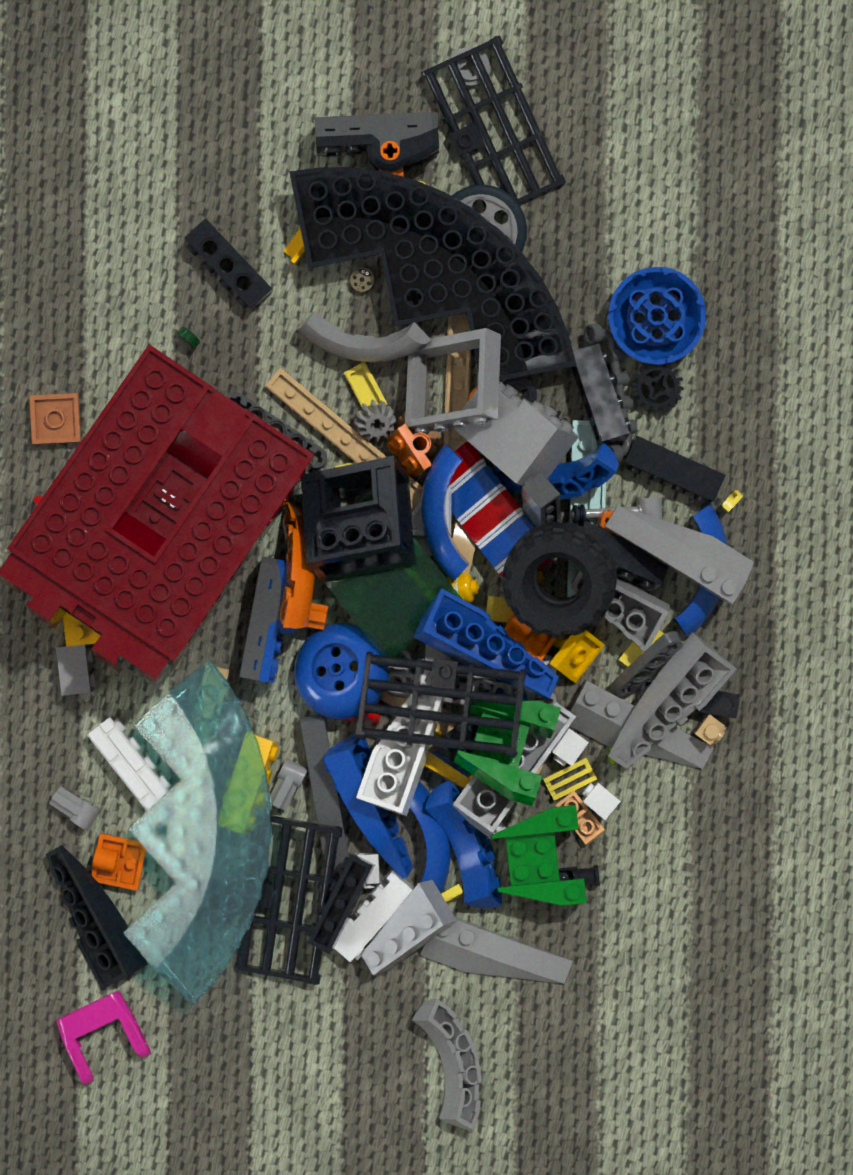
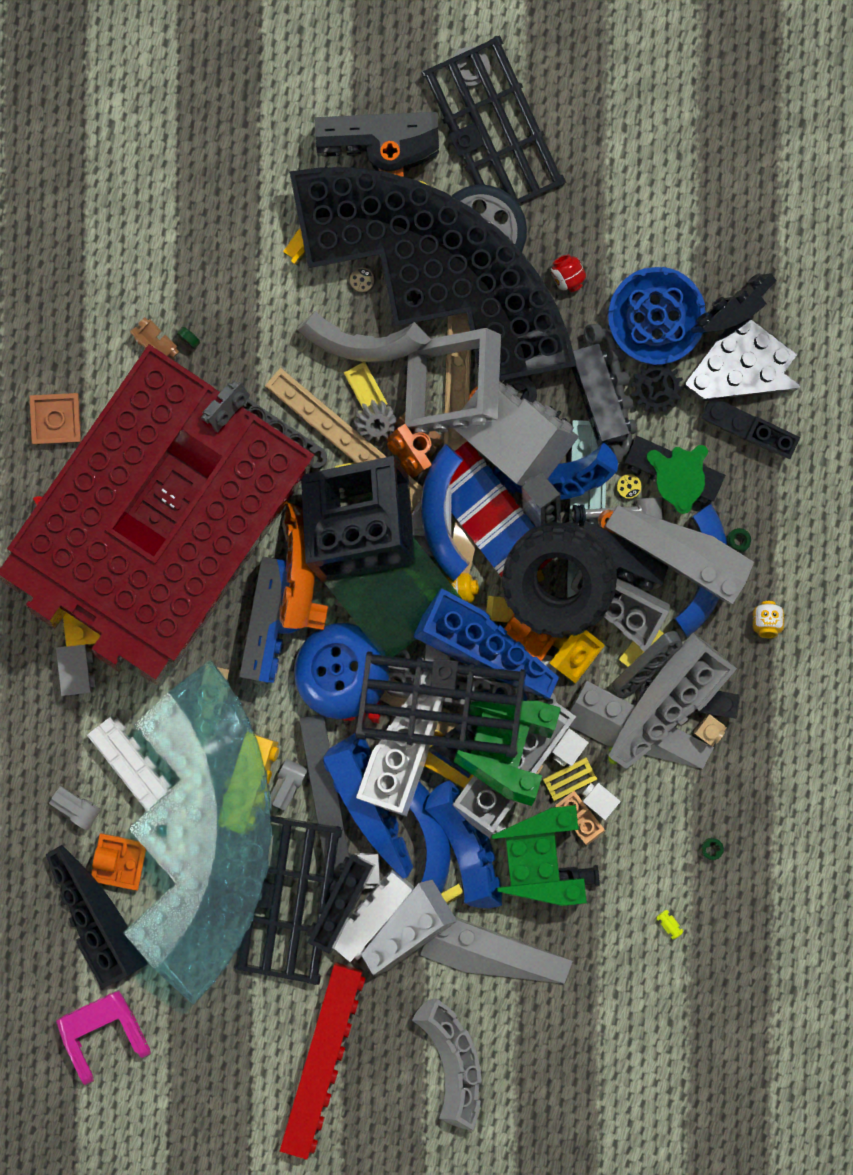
black brick [185,218,273,311] -> none
light yellow tile [720,490,743,513] -> none
none -> medium nougat hinge [130,317,179,360]
none -> dark grey hinge [201,381,250,432]
none -> red brick [279,962,366,1160]
none -> red head [551,254,586,292]
none -> light yellow tile [617,474,641,499]
none -> green tile [646,445,708,514]
none -> neon yellow piece [657,910,684,939]
none -> wing [683,318,800,401]
none -> black slope [690,273,777,333]
none -> black slope [700,399,801,459]
none -> dark green bush [701,838,724,860]
none -> dark green plate [727,528,751,552]
none -> head [753,601,784,639]

